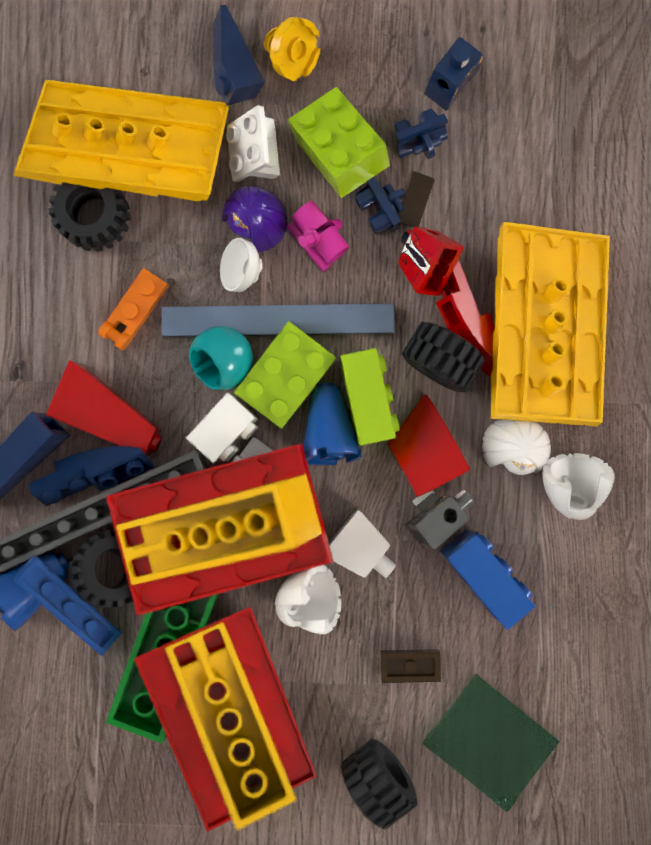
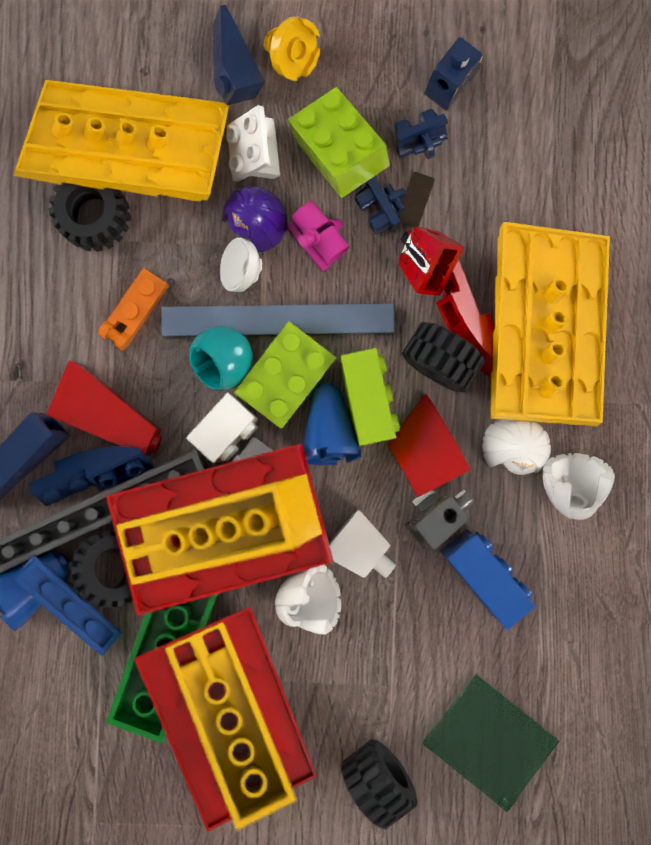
dark brown plate [380,649,441,683] -> none

